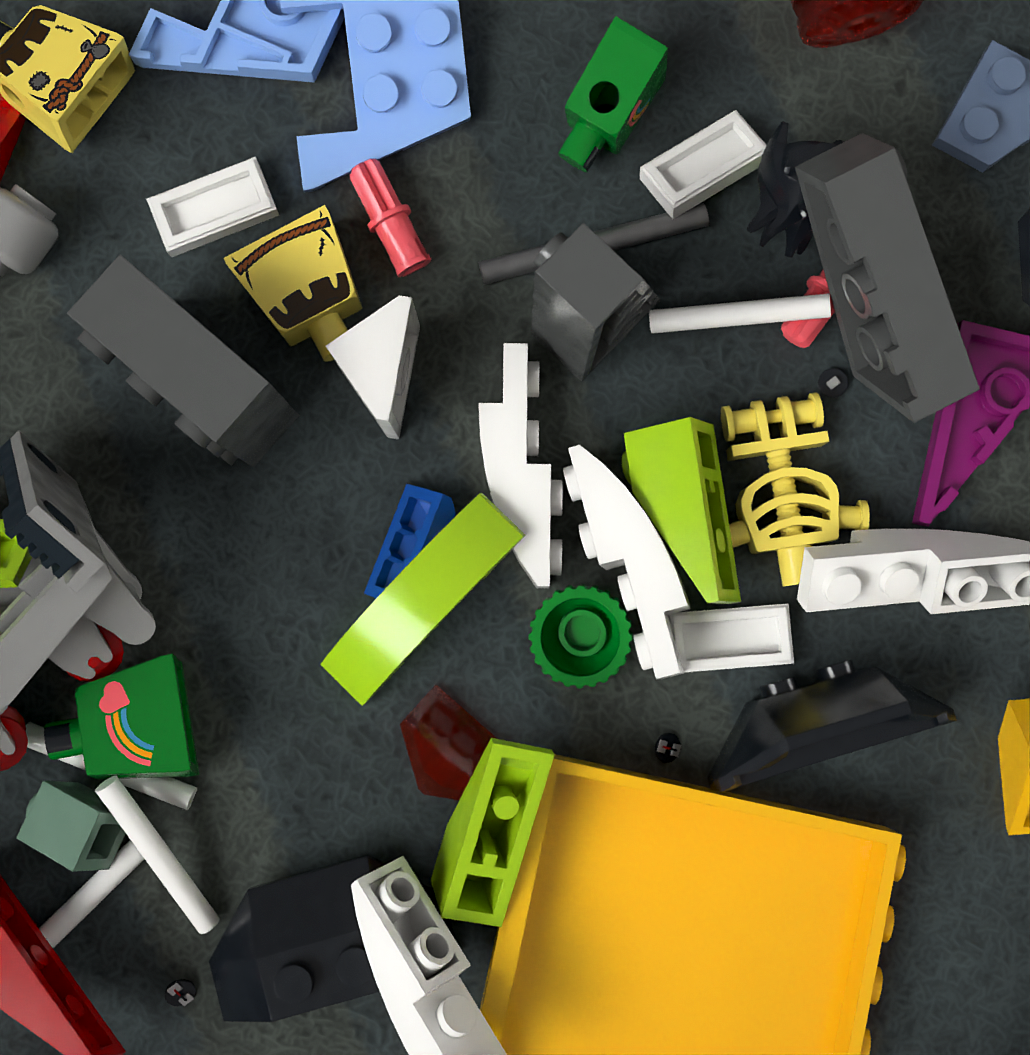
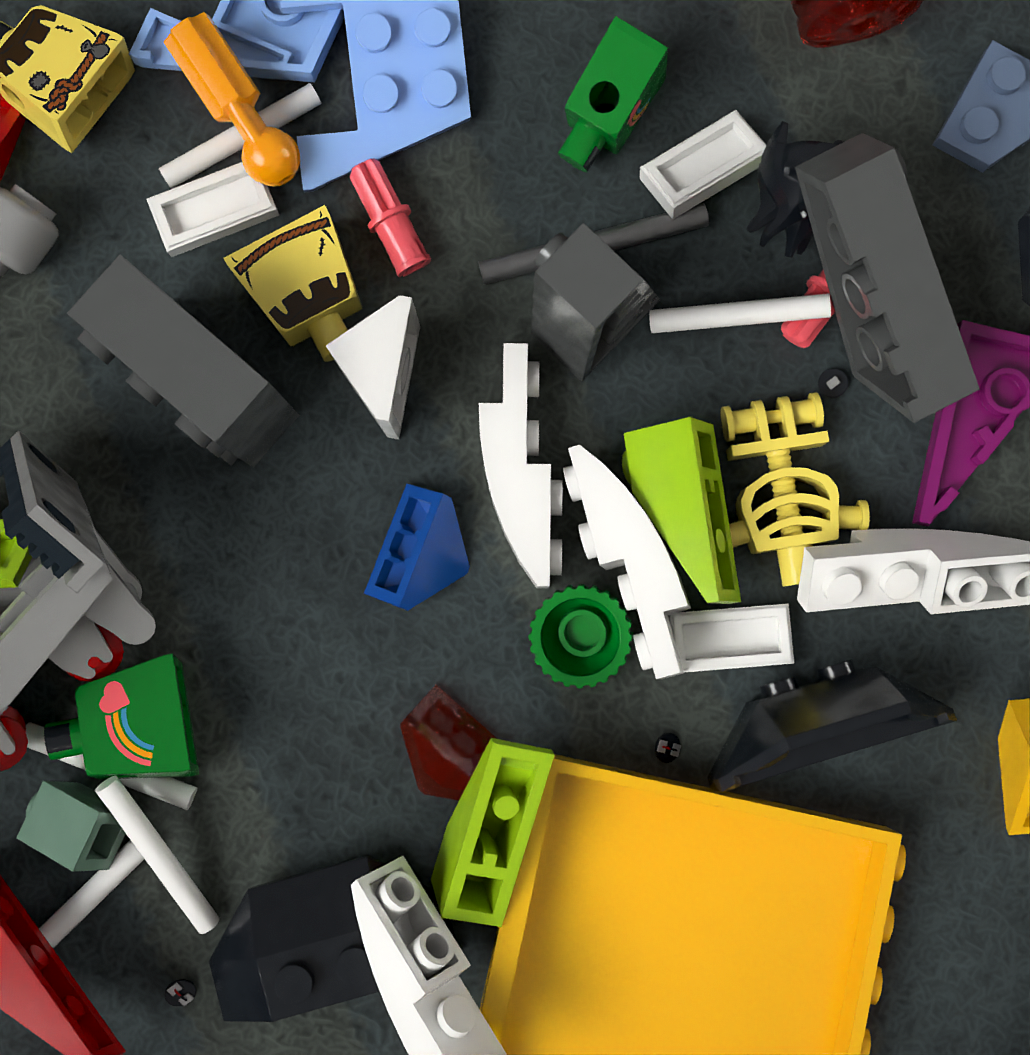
lime slope [320,493,526,706] -> none
none -> white bar [159,83,322,189]
none -> light orange piece [163,12,300,187]

